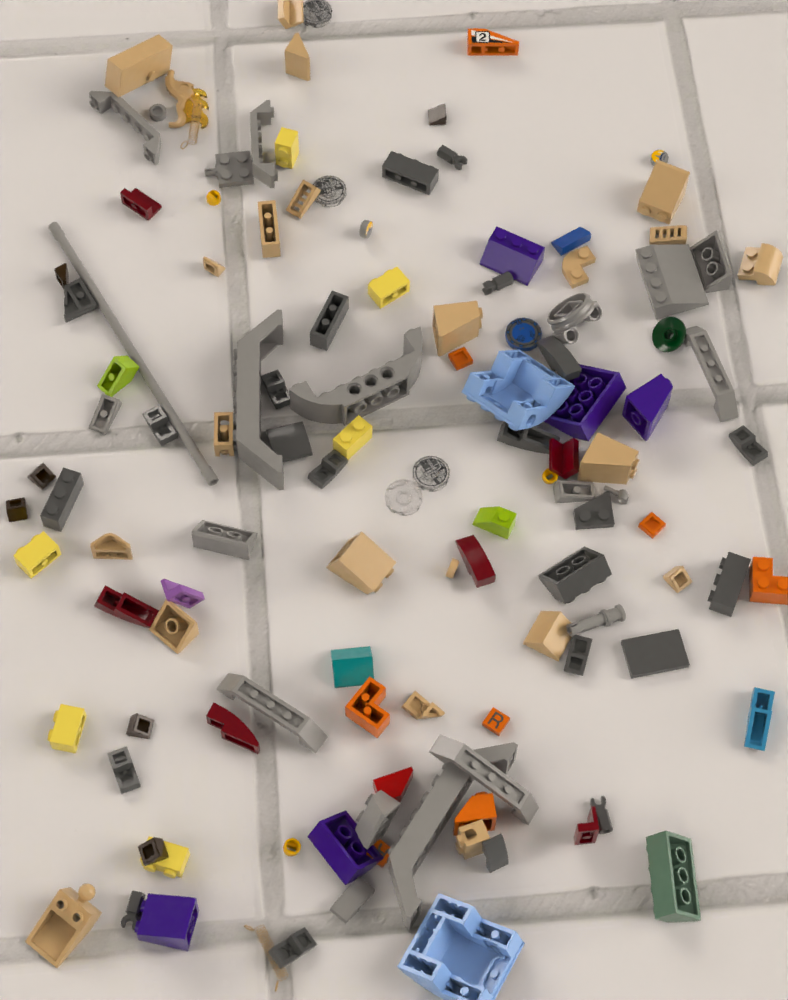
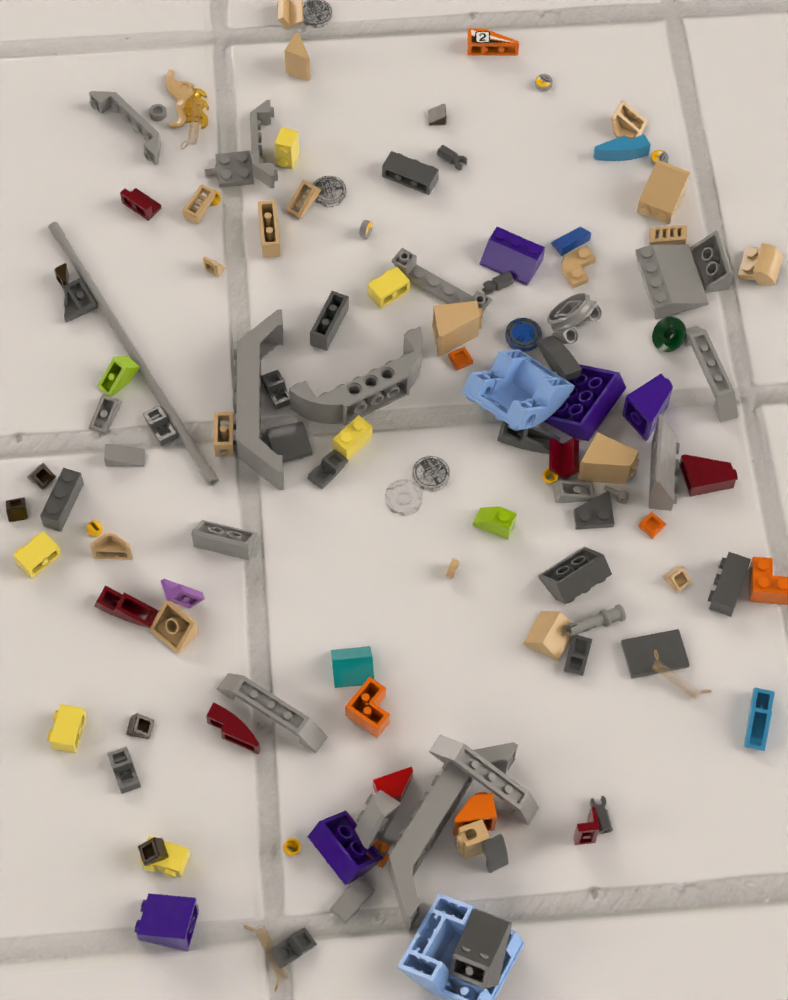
tan slope [25,884,102,968] -> none
tan brick [105,34,173,97] -> none
dark grey bar [121,890,145,930] -> none
tan slope [326,532,397,594] -> none
tan slope [401,691,445,719] -> none
dark red slope [455,535,496,588] -> none
orange tile [482,707,510,736] -> none
sand green slope [646,831,701,923] -> none
dark grey slope [729,425,768,466] -> none
none -> yellow hinge [86,520,103,537]
none -> light grey slope [104,444,145,467]
none -> tan slope [182,184,216,224]
none -> light grey slope [392,248,493,313]
none -> dark grey slope [449,908,512,989]
none -> light grey tile [535,74,553,91]
none -> dark azure slope [593,135,651,161]
none -> tan slope [611,100,648,140]
none -> light grey slope [649,414,680,511]
none -> tan piece [652,650,711,700]
none -> dark red slope [679,454,738,497]

